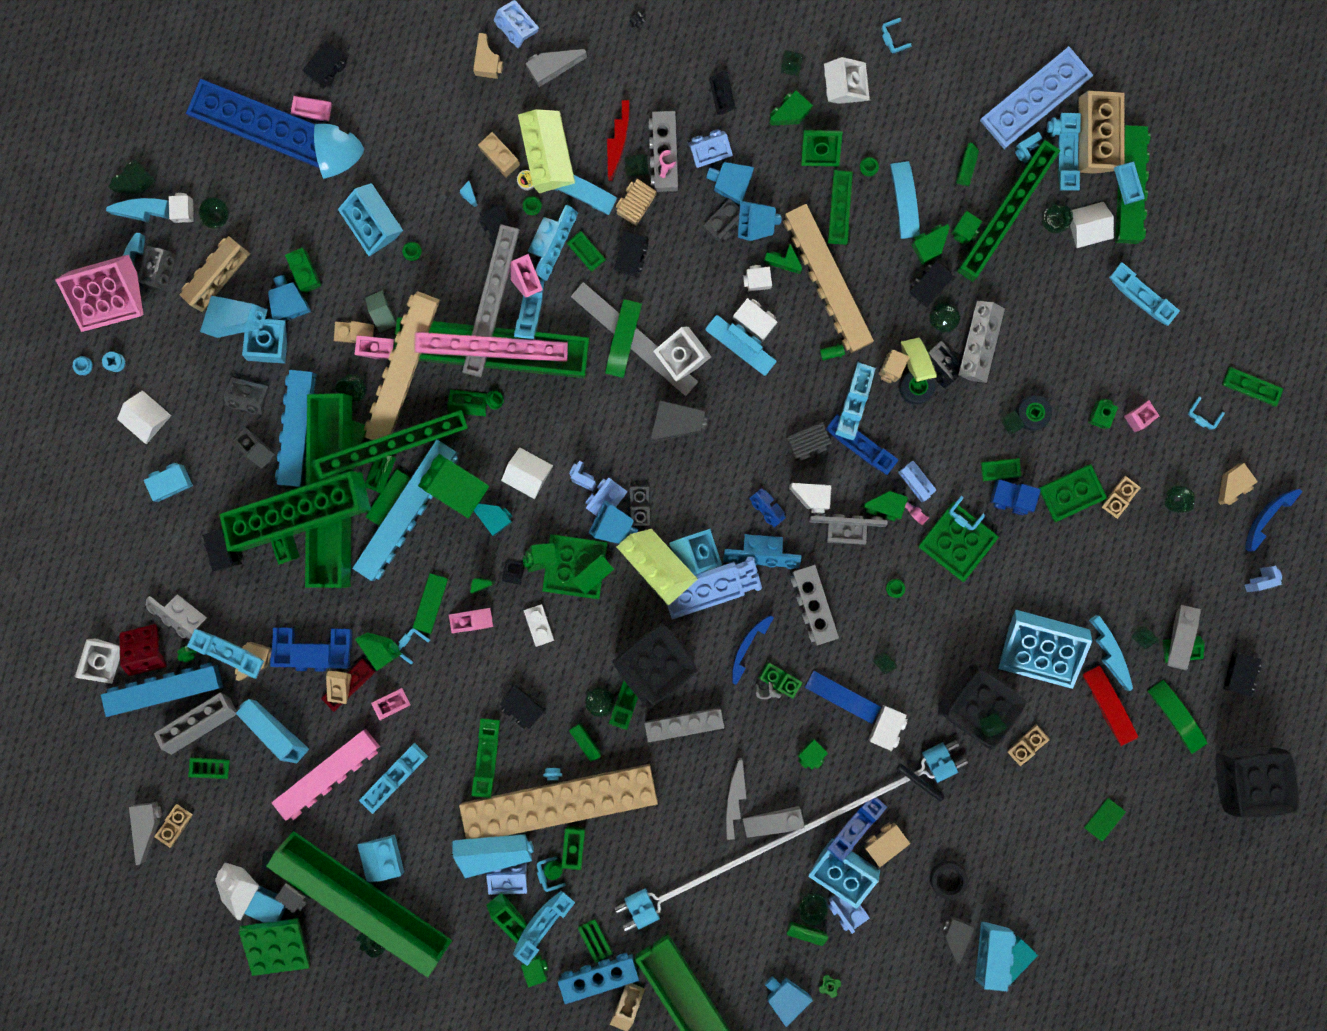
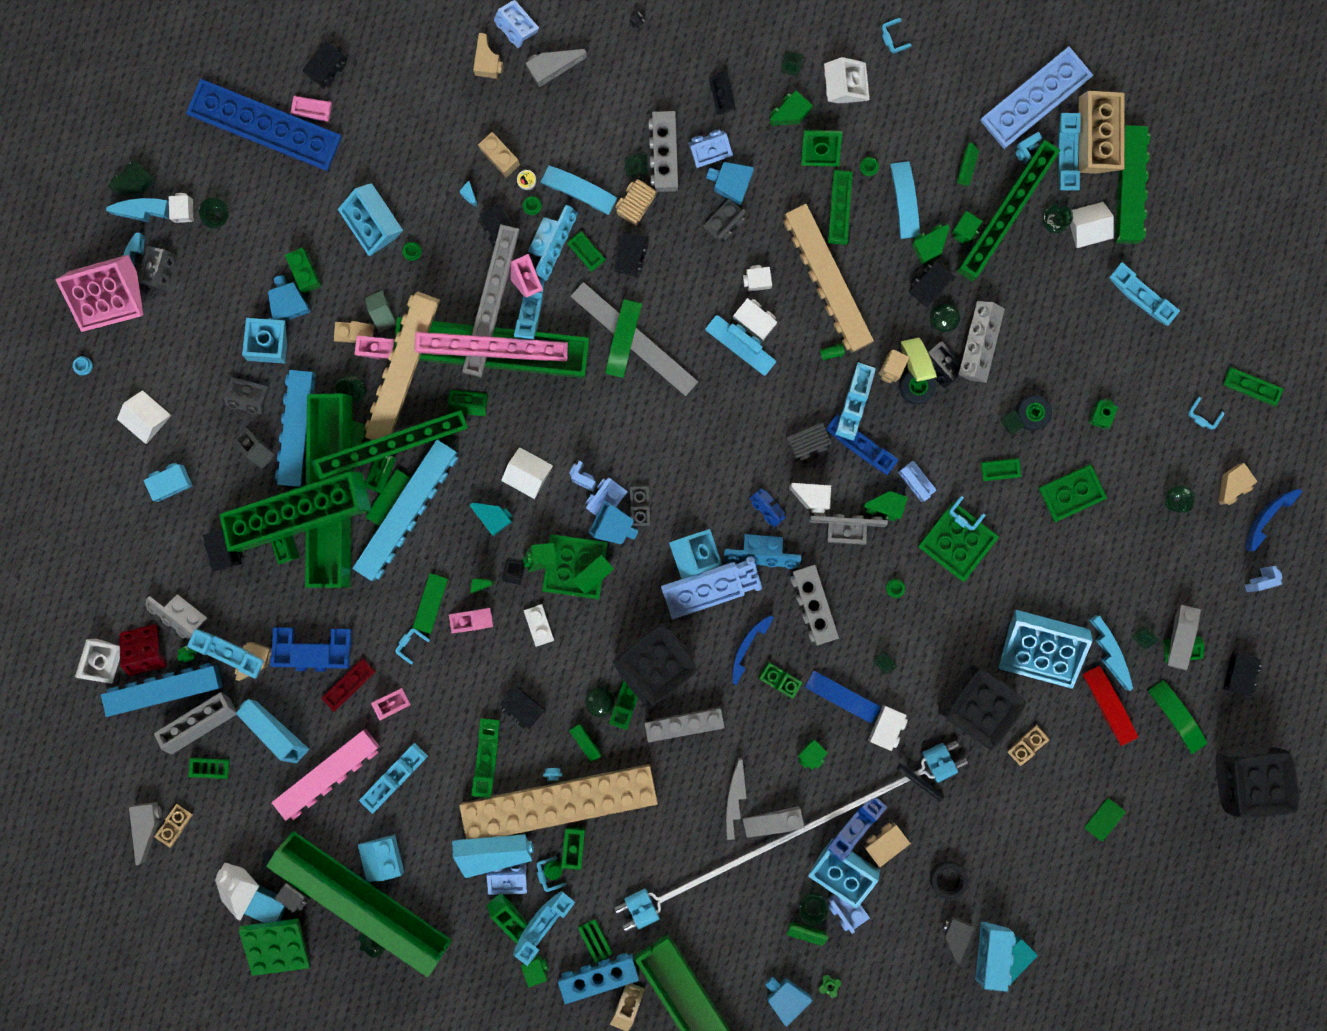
medium azure wheel [102,352,125,372] -> none
tan slope [180,236,250,312] -> none
medium azure slope [200,295,267,338] -> none
medium azure brick [314,124,364,179] -> none
tan slope [326,671,351,704] -> none
green slope [355,632,402,671] -> none
green slope [418,454,489,519] -> none
green plate [485,391,504,410] -> none
yellowish green slope [518,109,575,193] -> none
red slope [607,100,630,181] -> none
yellowish green slope [617,529,698,605] -> none
dark grey slope [651,401,708,442] -> none
white slope [653,327,711,381] -> none
bright pink piece [659,150,676,178] -> none
dark azure torso [738,201,781,241] -> none
light grey piece [755,682,781,699] -> none
green slope [764,245,802,274] -> none
bright pink piece [905,502,929,525] -> none
clear green slope [979,714,1007,737] -> none
blue brick [990,480,1041,515] -> none
medium azure plate [1047,117,1061,137] -> none
tan slope [1102,476,1141,519] -> none
medium azure tile [1114,162,1145,205] -> none
bright pink slope [1124,400,1159,432] -> none

